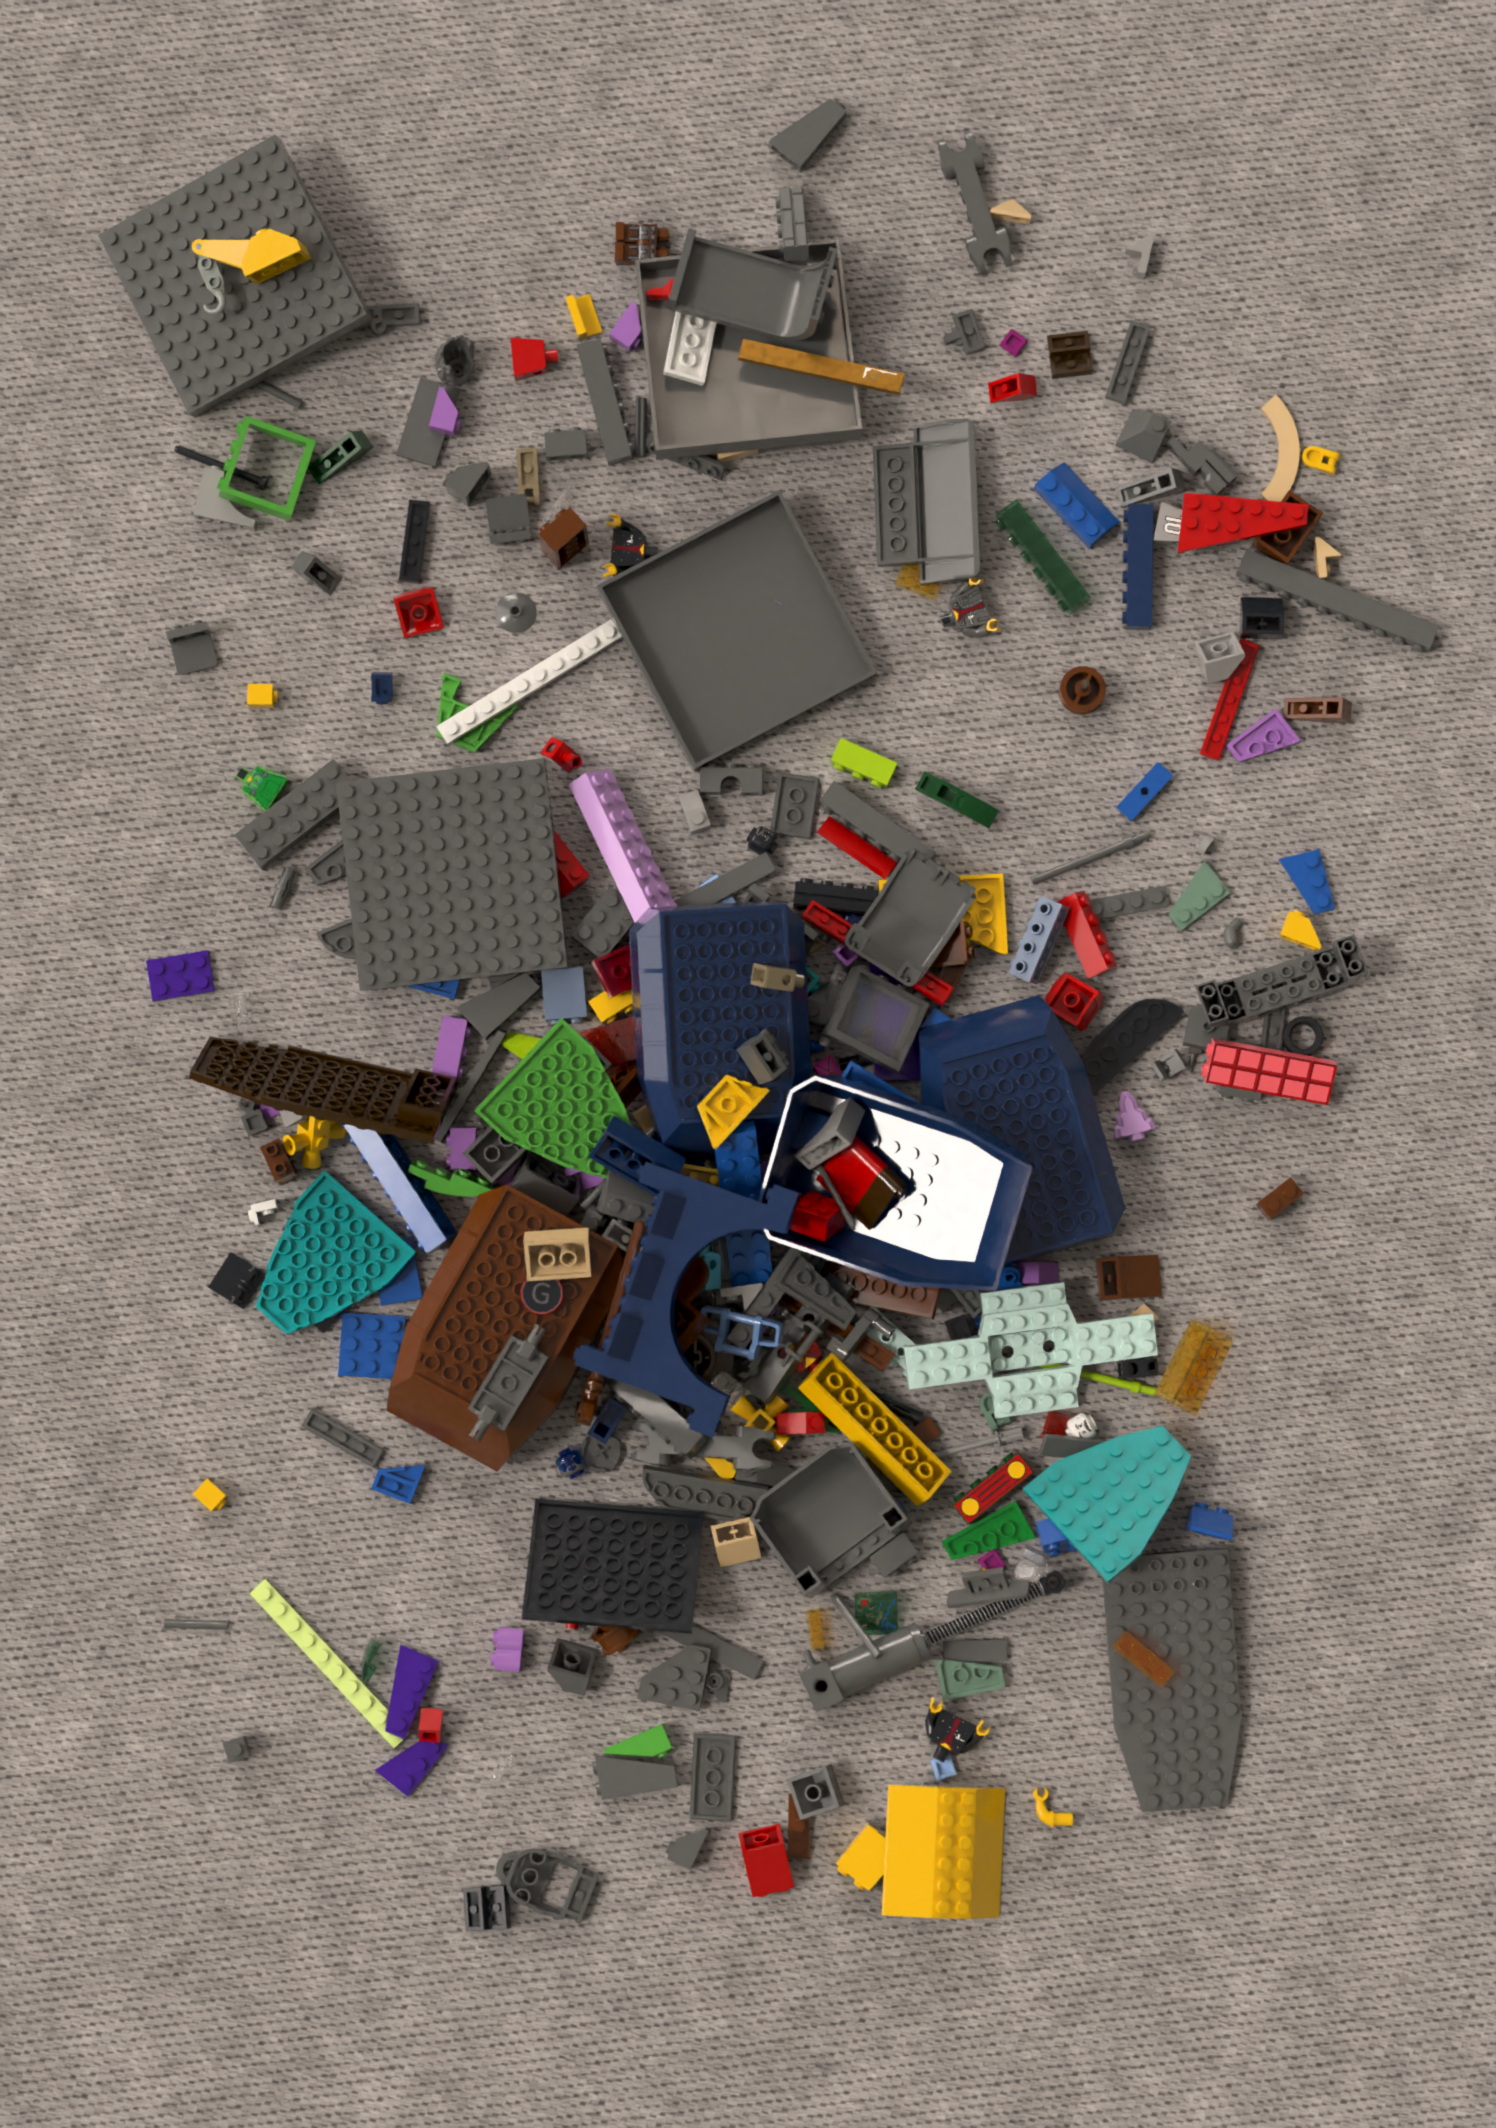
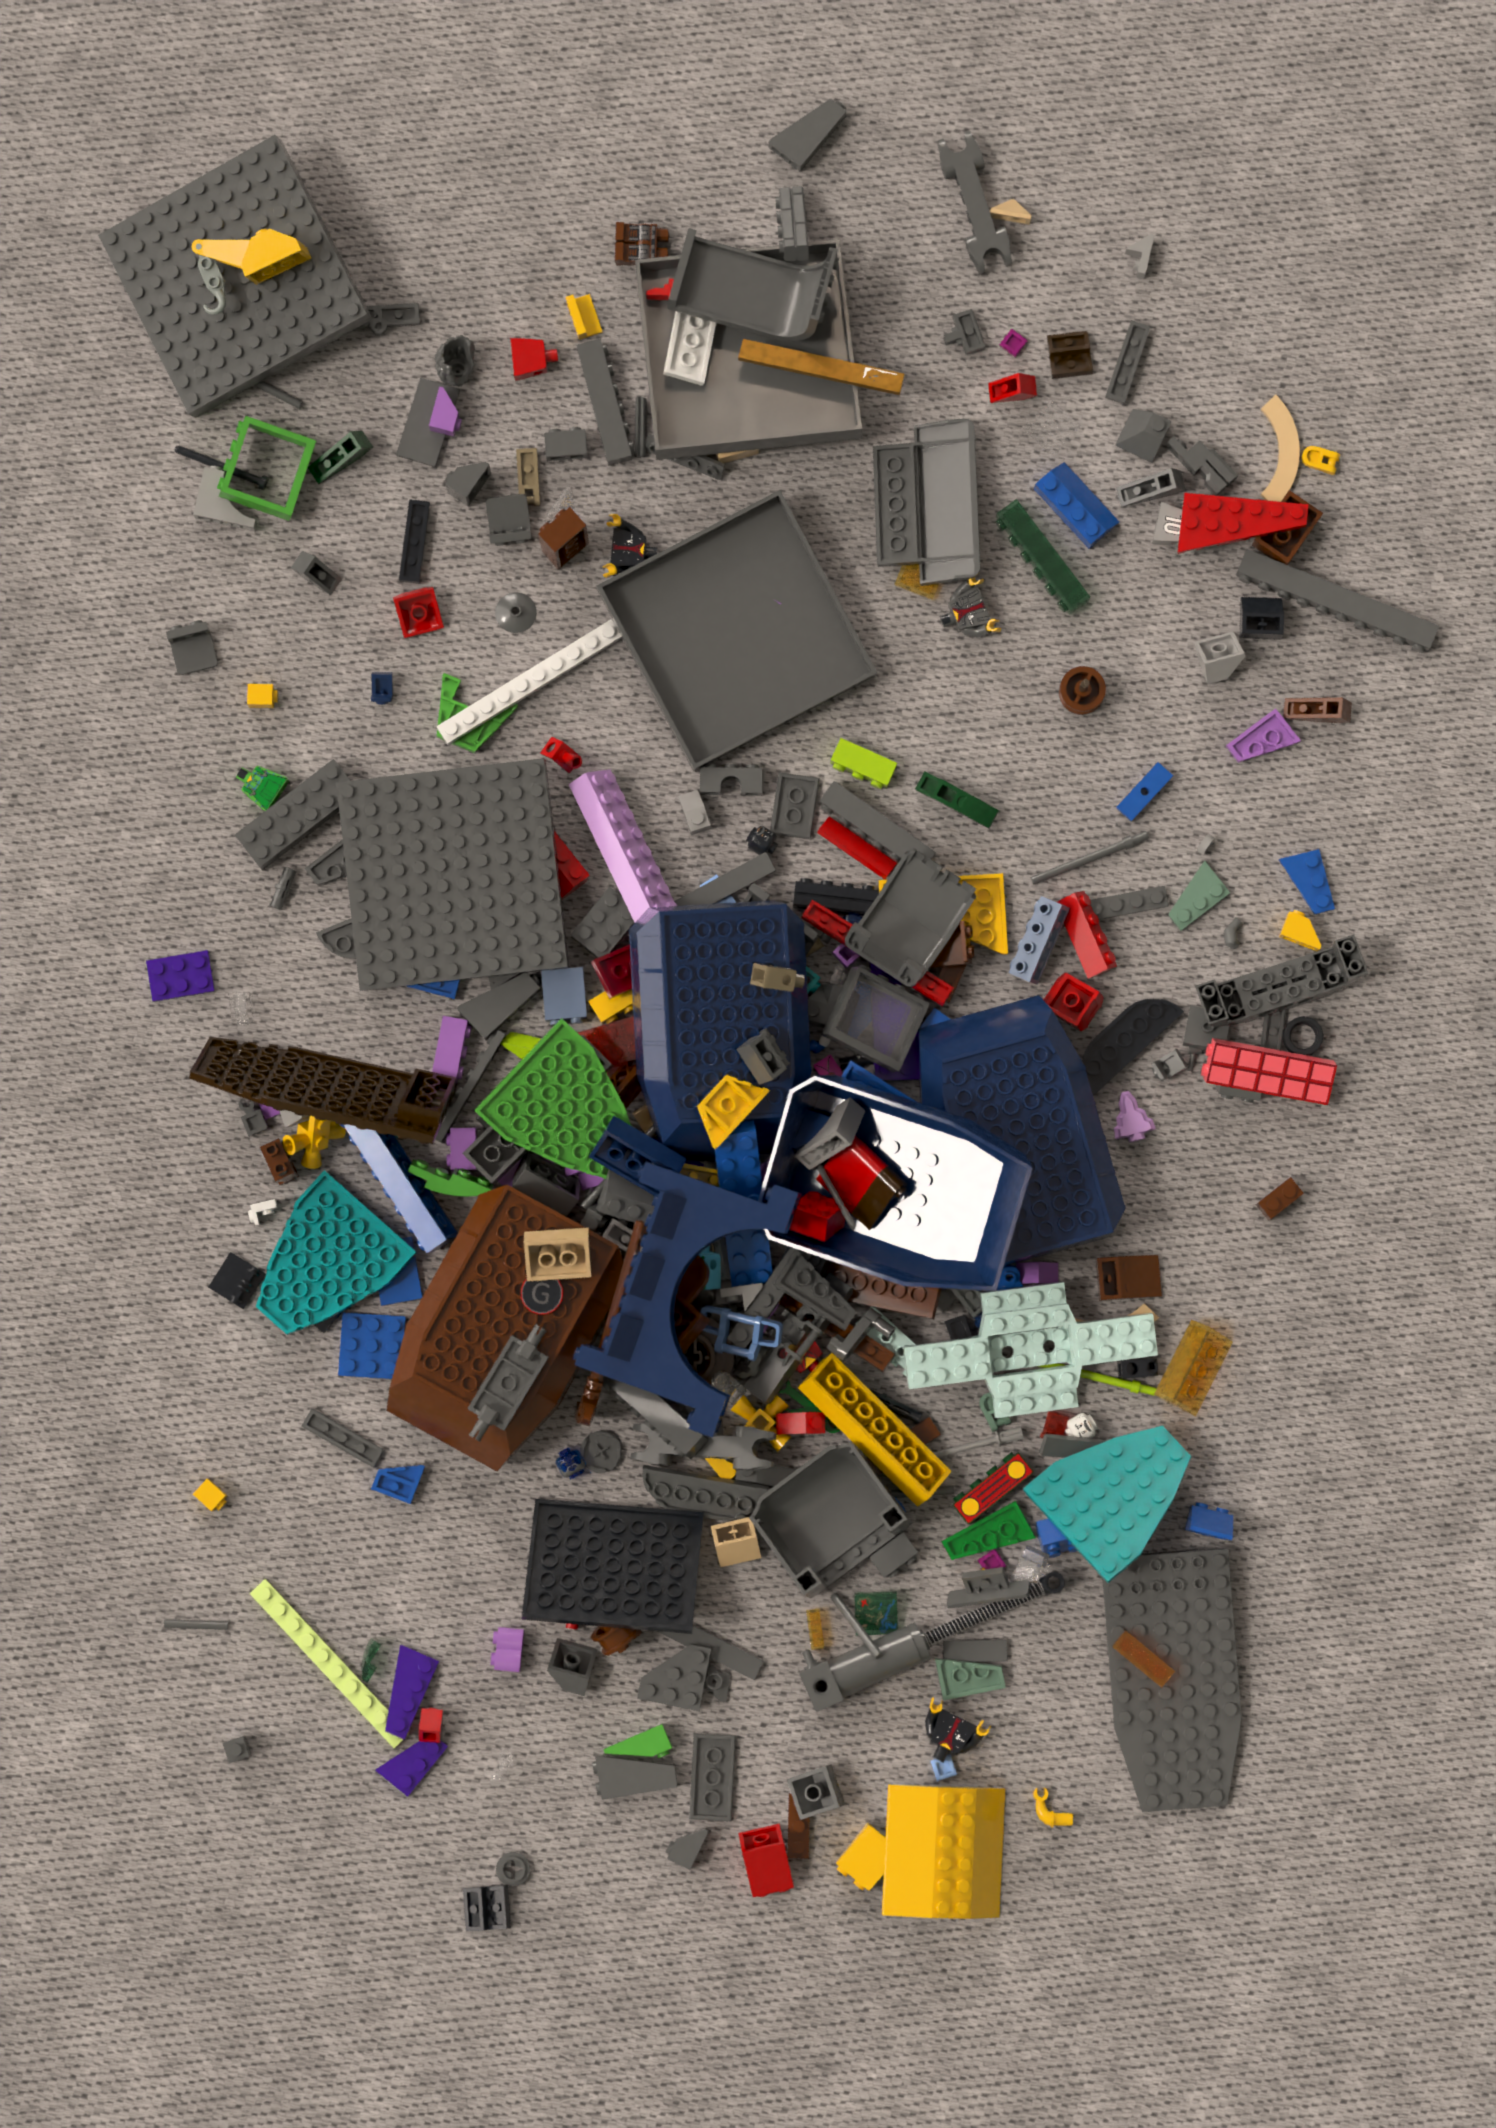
dark grey slope [506,1849,599,1923] -> none
dark blue slope [587,1397,627,1444] -> none
medium lavender slope [609,301,642,352] -> none
dark blue brick [1122,504,1153,630] -> none
red tile [1199,639,1260,761] -> none
tan slope [1313,537,1342,580] -> none

